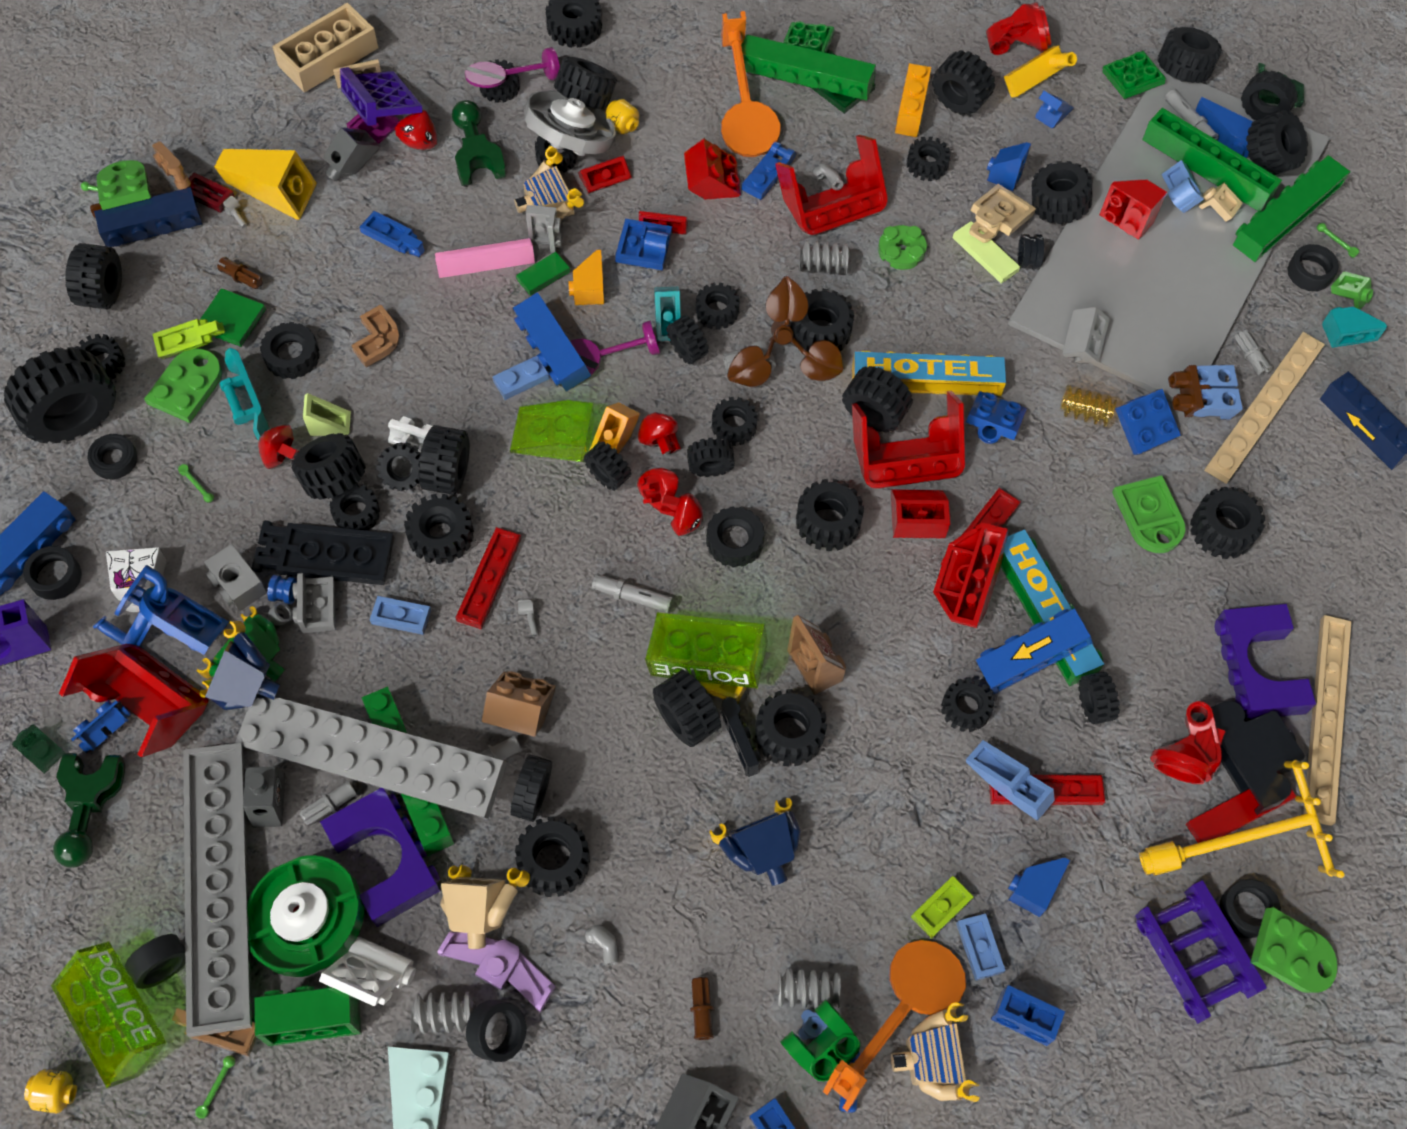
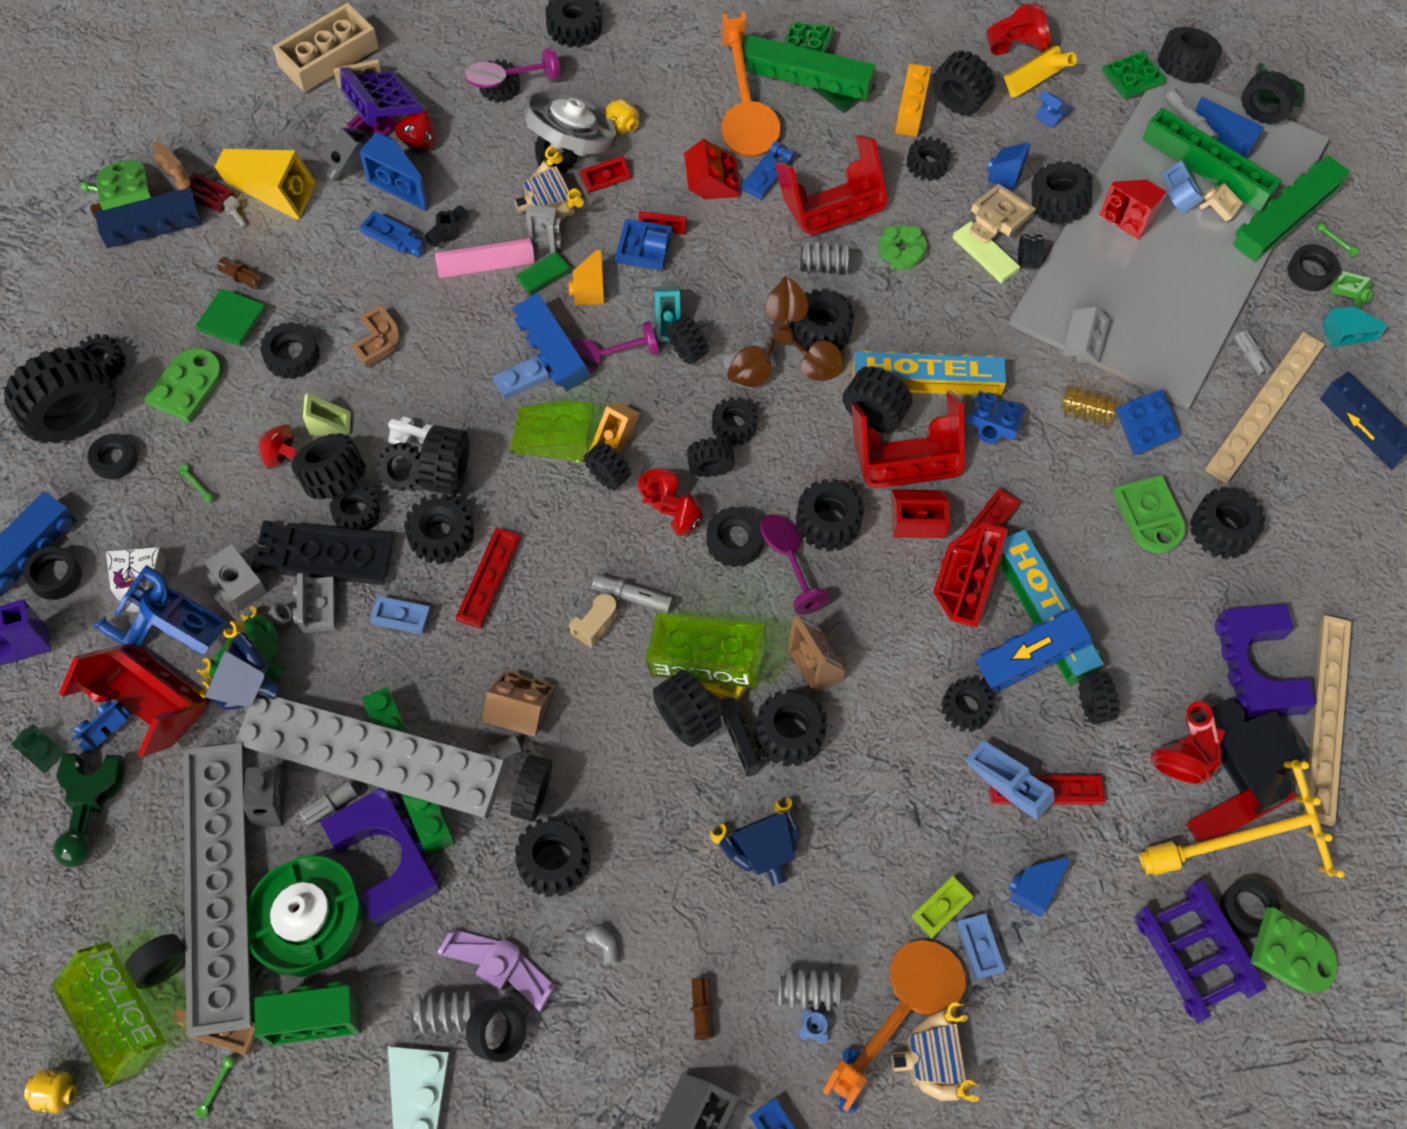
black tyre [65,243,122,309] -> none
lime hinge [152,319,225,359] -> none
teal piece [219,348,270,440] -> none
blue wheel [267,575,297,605] -> none
white piece [319,937,416,1006] -> none
tan torso [440,864,530,949] -> none
dark green piece [452,100,506,186] -> none
light grey hand [518,599,538,636] -> none
black tyre [554,57,617,109] -> none
red piece [638,412,681,454] -> none
black tyre [696,282,740,330] -> none
green piece [780,999,860,1082] -> none
light grey arm [813,163,843,190] -> none
blue brick [991,985,1065,1046] -> none
hips [1168,365,1243,420] -> none
black tyre [1246,110,1308,175] -> none
none -> blue slope [360,132,428,211]
none -> black axle [425,205,469,247]
none -> tan leg [569,594,617,648]
none -> magenta piece [760,514,830,615]

